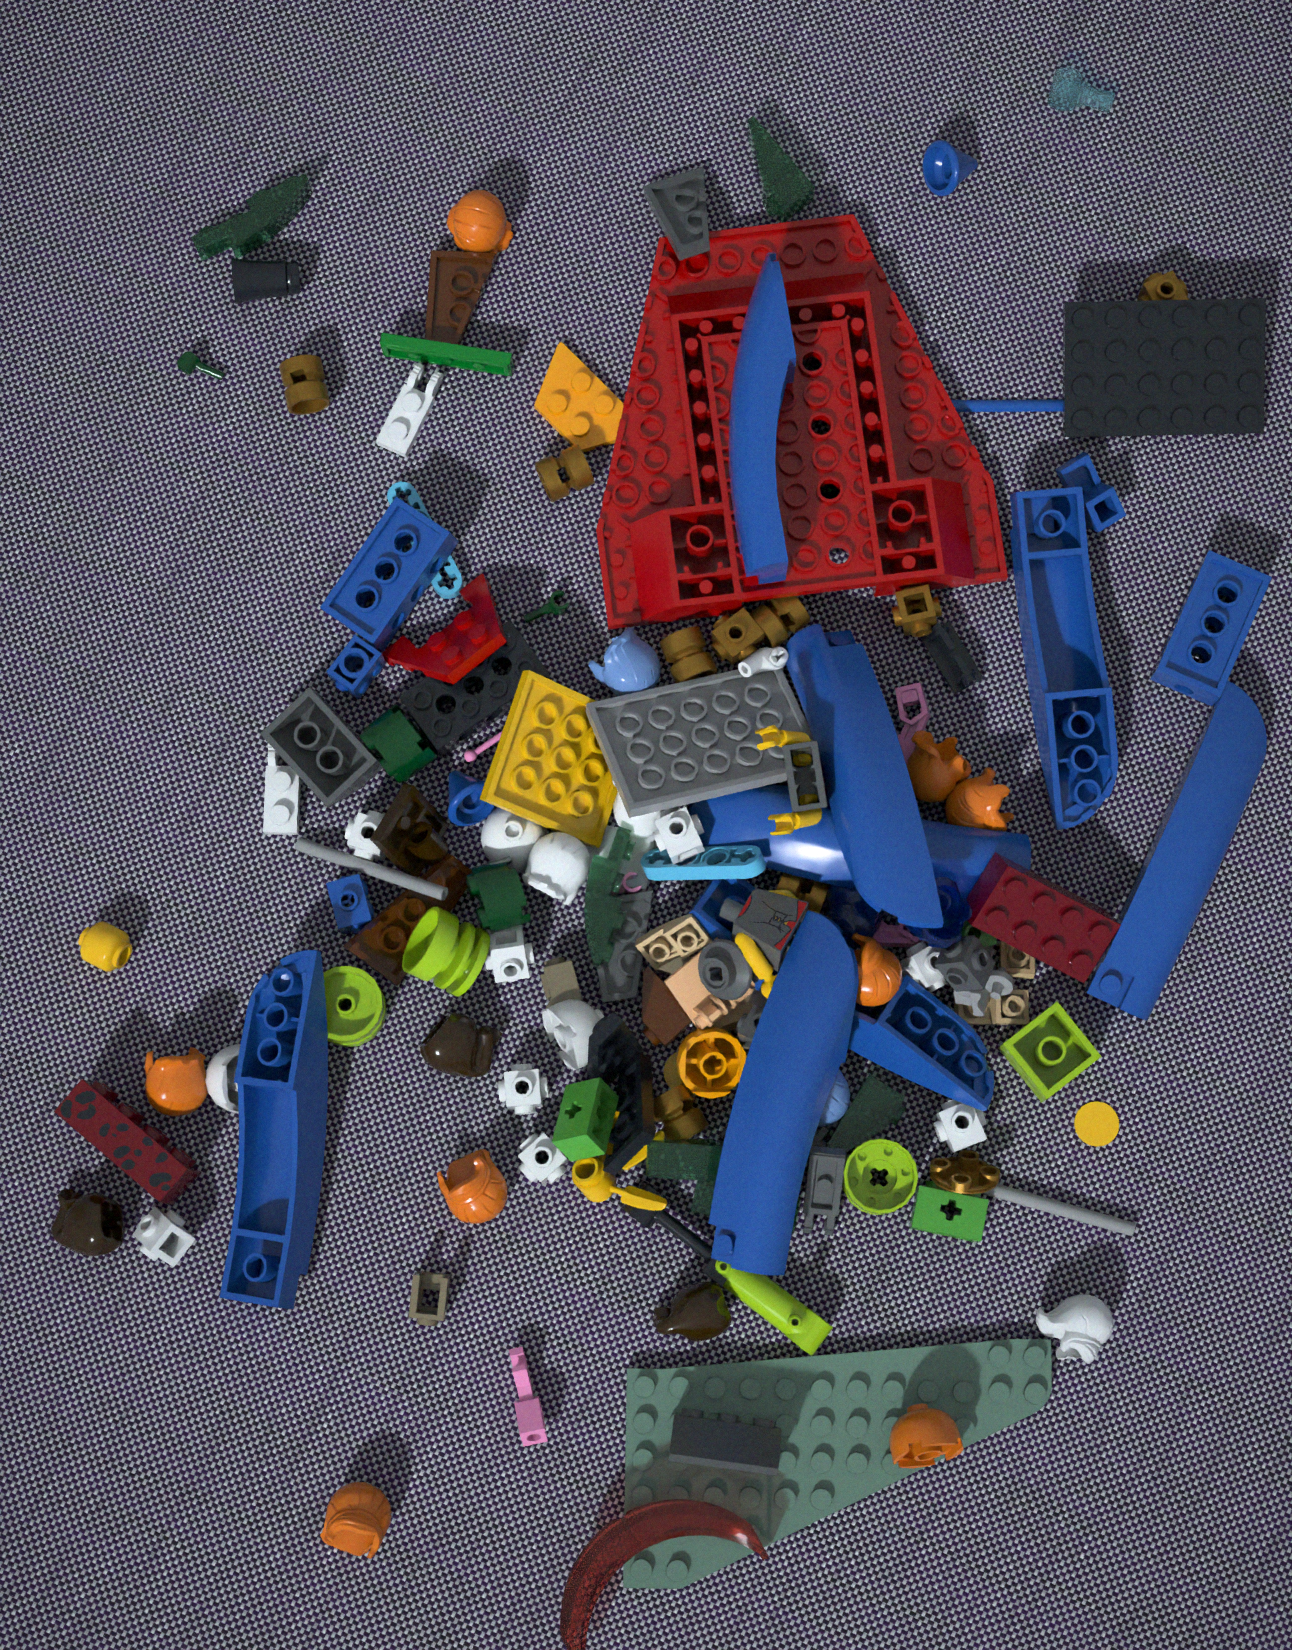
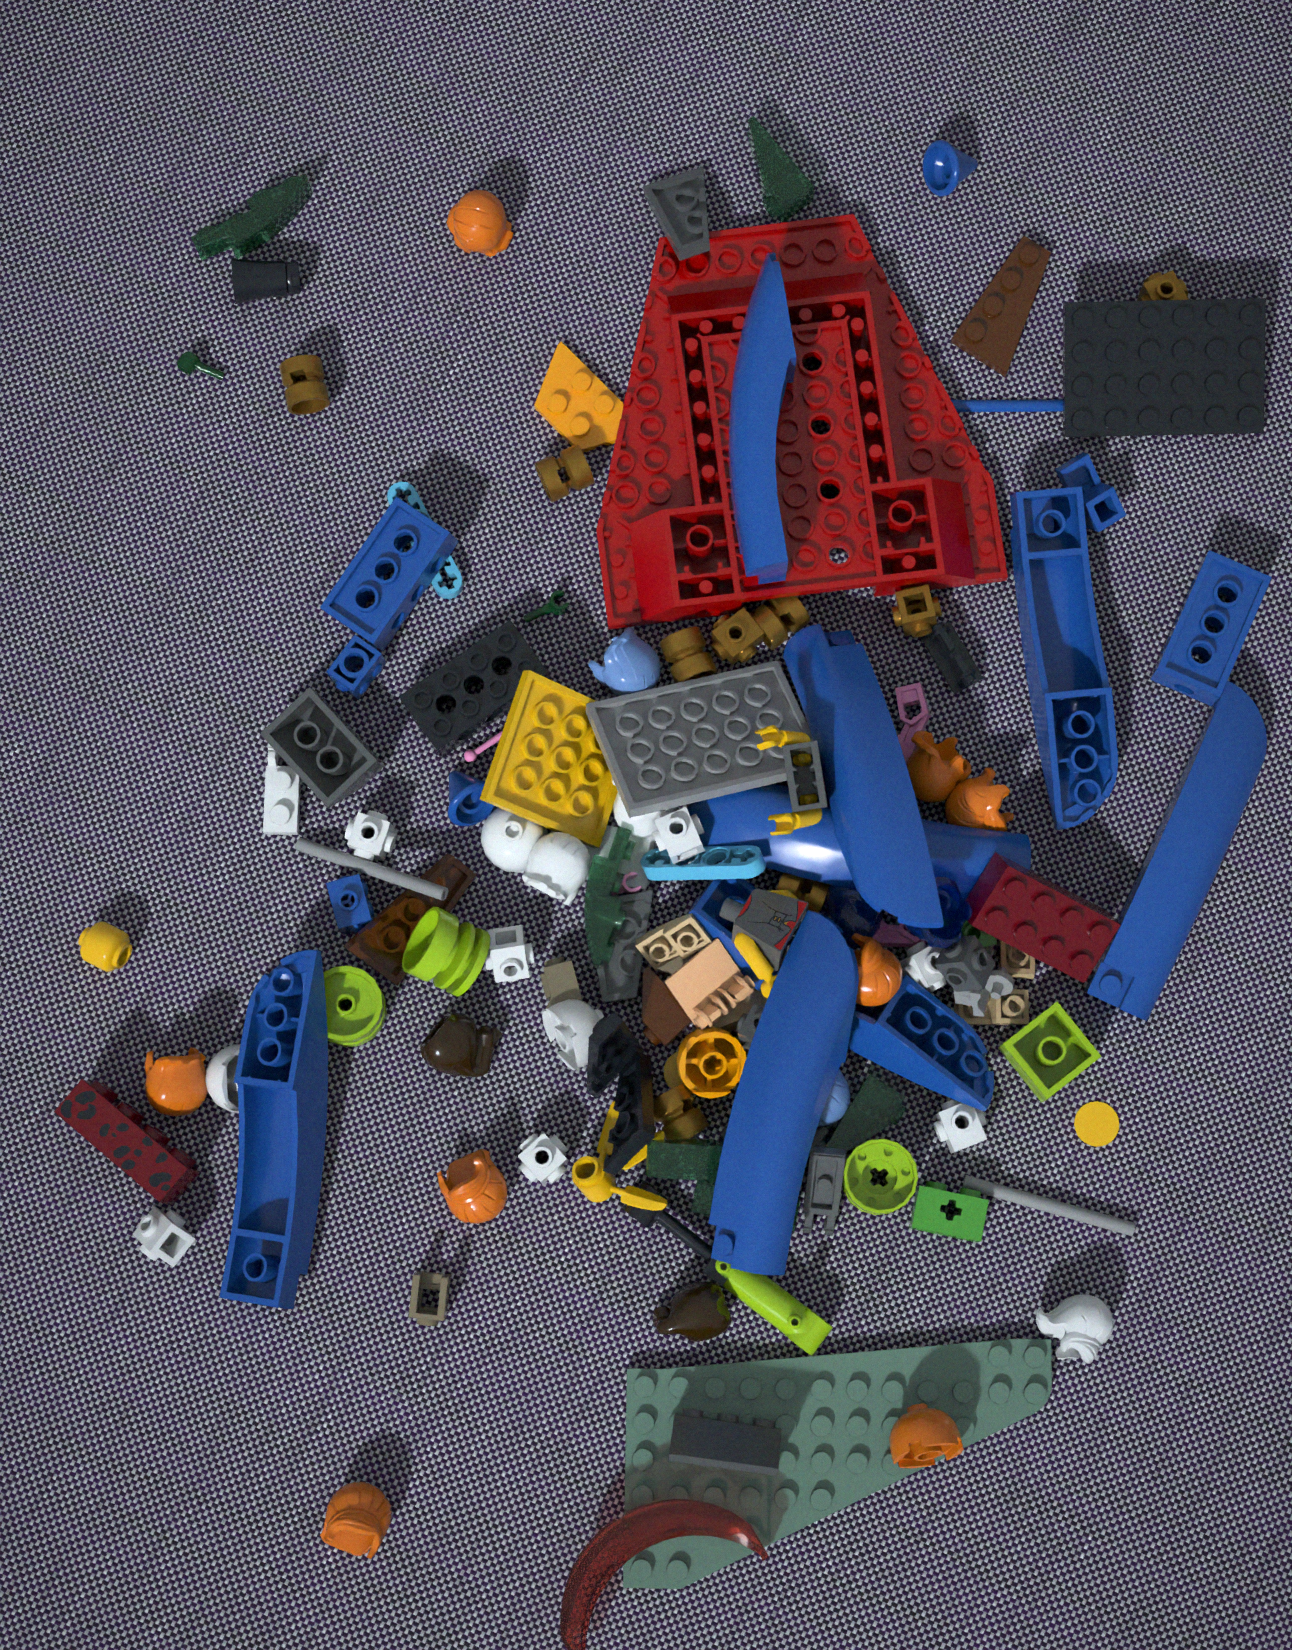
dark brown piece [51,1189,125,1256] -> none
dark green brick [359,703,438,783] -> none
dark brown plate [370,784,450,877] -> none
white hinge [376,363,443,458] -> none
green tile [380,333,514,376] -> none
red wing [382,573,507,684] -> none
reddish brown wing [425,250,497,345] -> none
dark green brick [465,856,531,934] -> none
white brick [498,1064,549,1115] -> none
bright pink piece [509,1346,548,1447] -> none
bright green brick [552,1077,619,1162] -> none
dark grey piece [698,939,752,1000] -> none
white arm [738,647,789,677] -> none
pearl gold dish [930,1150,1000,1194] -> none
clear light blue pin [1047,67,1115,113] -> none
none -> reddish brown wing [951,236,1051,377]

